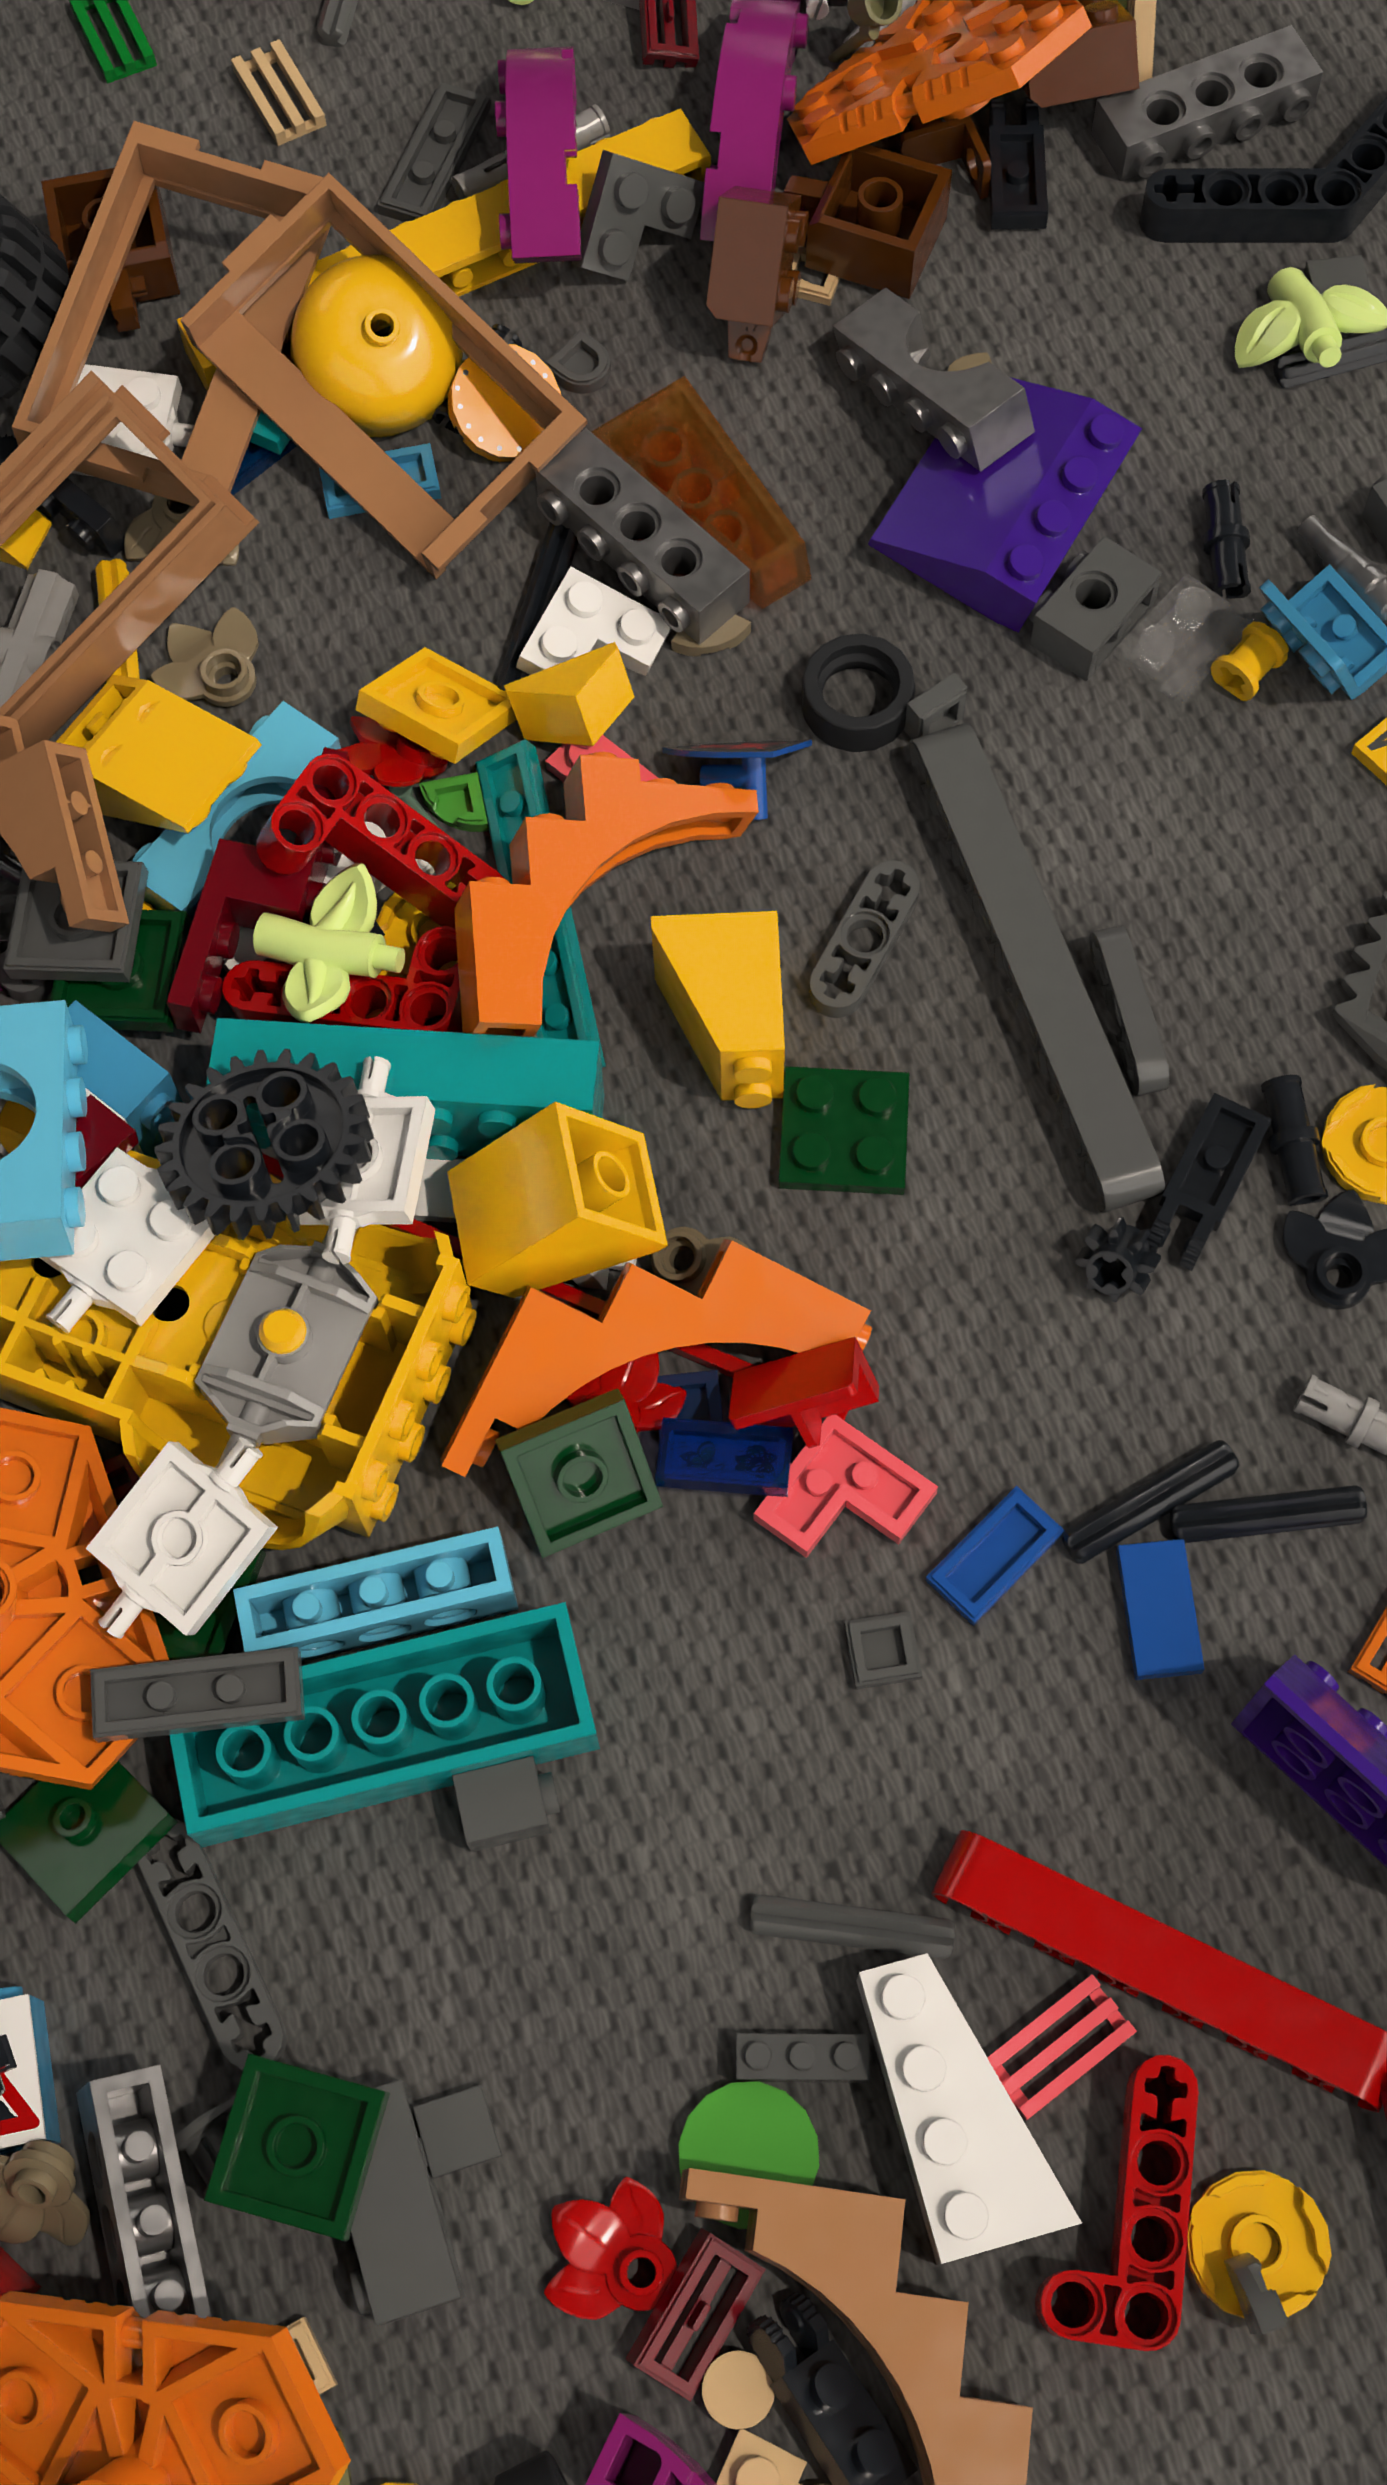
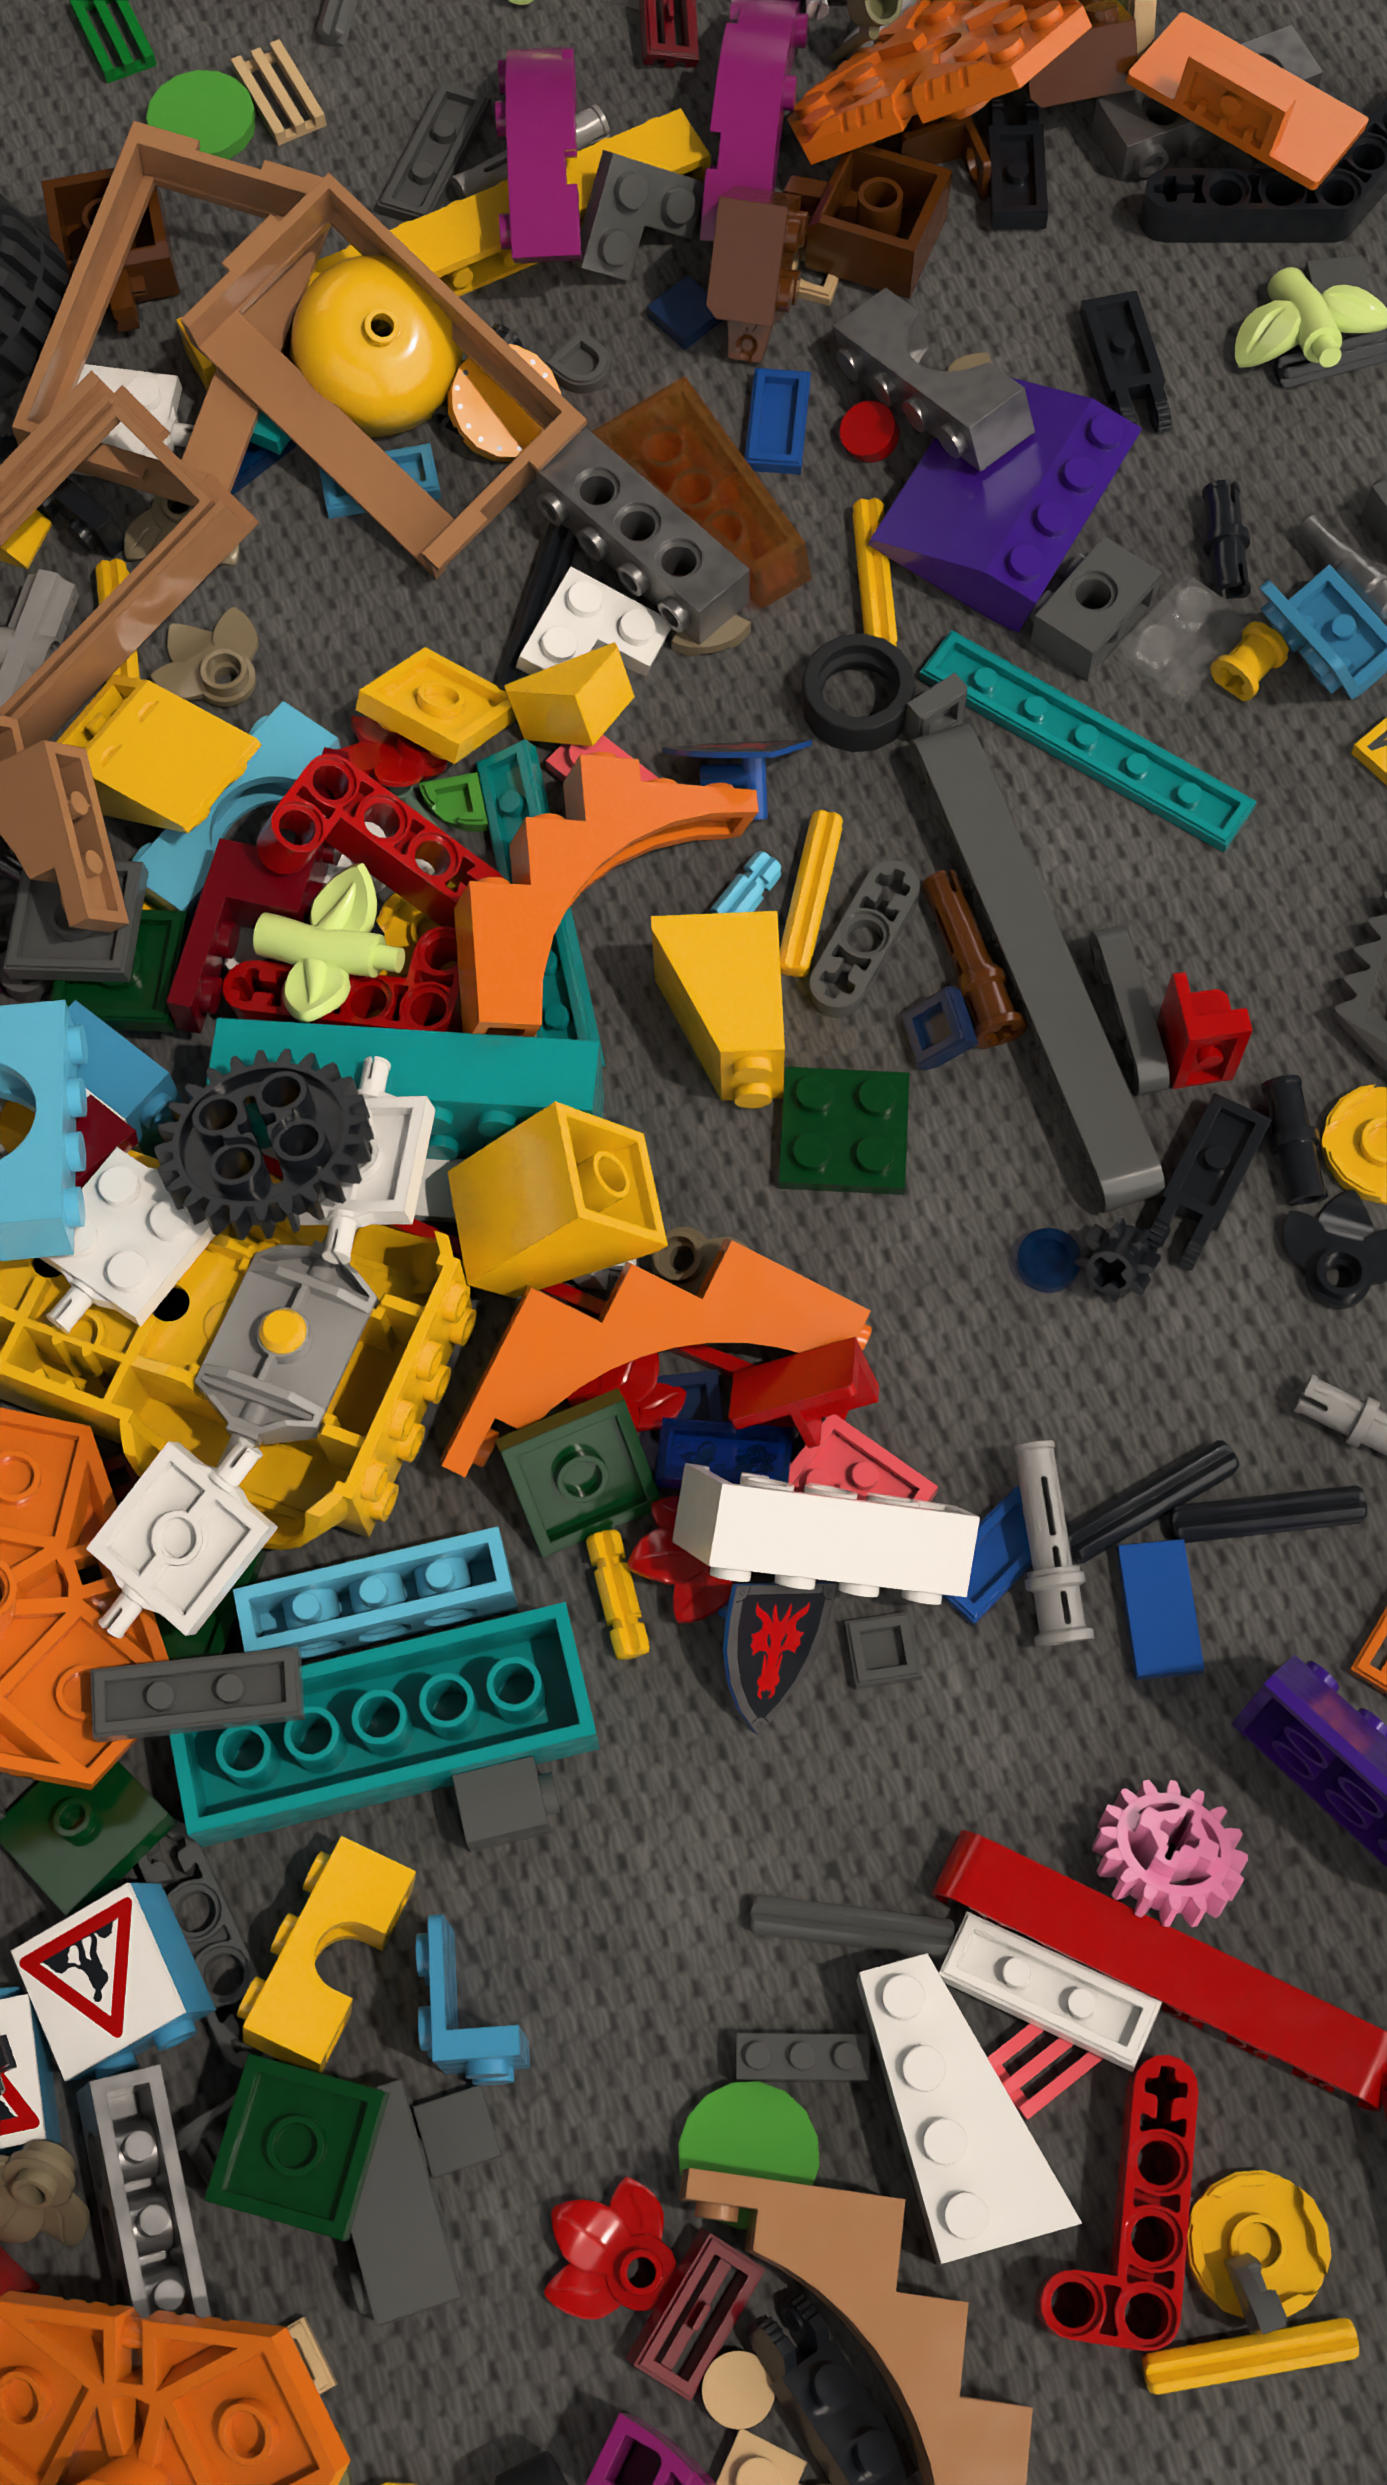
none -> piece [11,1883,216,2081]
none -> bright green tile [146,70,256,160]
none -> yellow arch [237,1836,416,2074]
none -> dark azure bracket [416,1914,530,2086]
none -> yellow axle [586,1529,650,1660]
none -> red plate [627,1496,733,1623]
none -> dark blue tile [647,275,723,350]
none -> white wedge [672,1463,980,1605]
none -> medium azure axle [710,851,781,914]
none -> shield [717,1582,837,1735]
none -> blue tile [745,368,811,475]
none -> yellow axle [780,810,843,978]
none -> red tile [840,400,900,463]
none -> yellow axle [852,497,897,647]
none -> dark blue tile [900,985,979,1070]
none -> teal tile [919,630,1257,853]
none -> reddish brown pin [921,869,1028,1049]
none -> white tile [939,1911,1162,2072]
none -> light grey pin [1012,1440,1095,1647]
none -> clear blue tile [1016,1228,1080,1293]
none -> black hinge [1079,291,1172,434]
none -> bright pink gear [1092,1780,1248,1927]
none -> orange bracket [1126,12,1369,190]
none -> yellow axle [1142,2318,1359,2395]
none -> red panel [1156,972,1253,1089]

